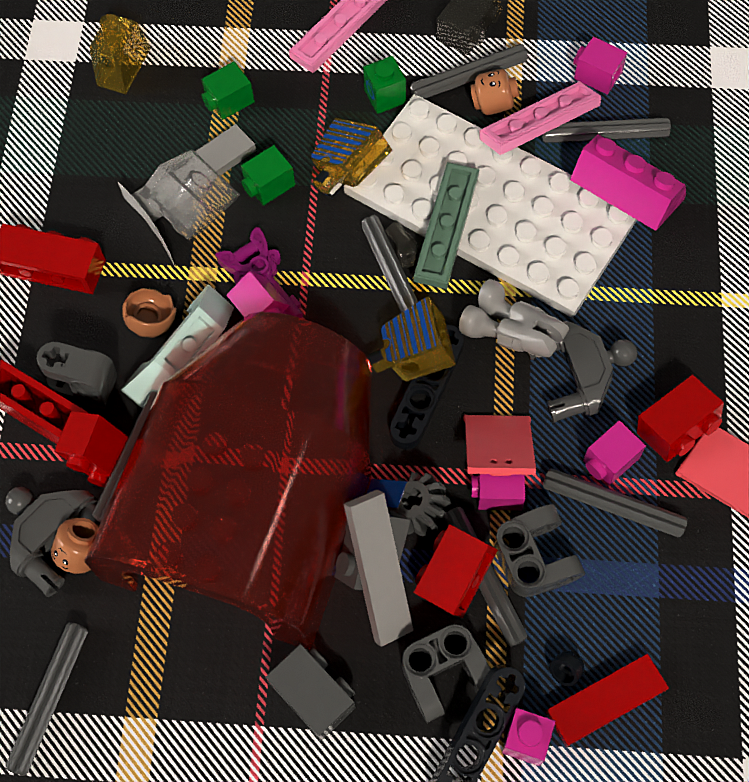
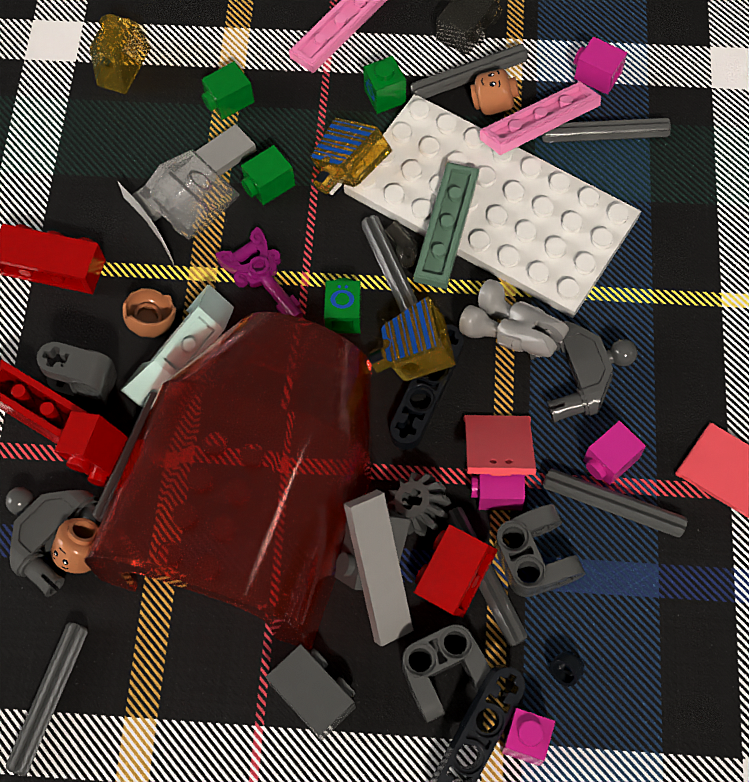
dark pink brick [227,271,290,329] -> none
blue sticker [366,479,407,508] -> none
red tile [546,654,669,747] -> none
dark pink slope [570,134,686,231] -> none
red brick [637,375,724,462] -> none
none -> green brick [324,278,362,333]

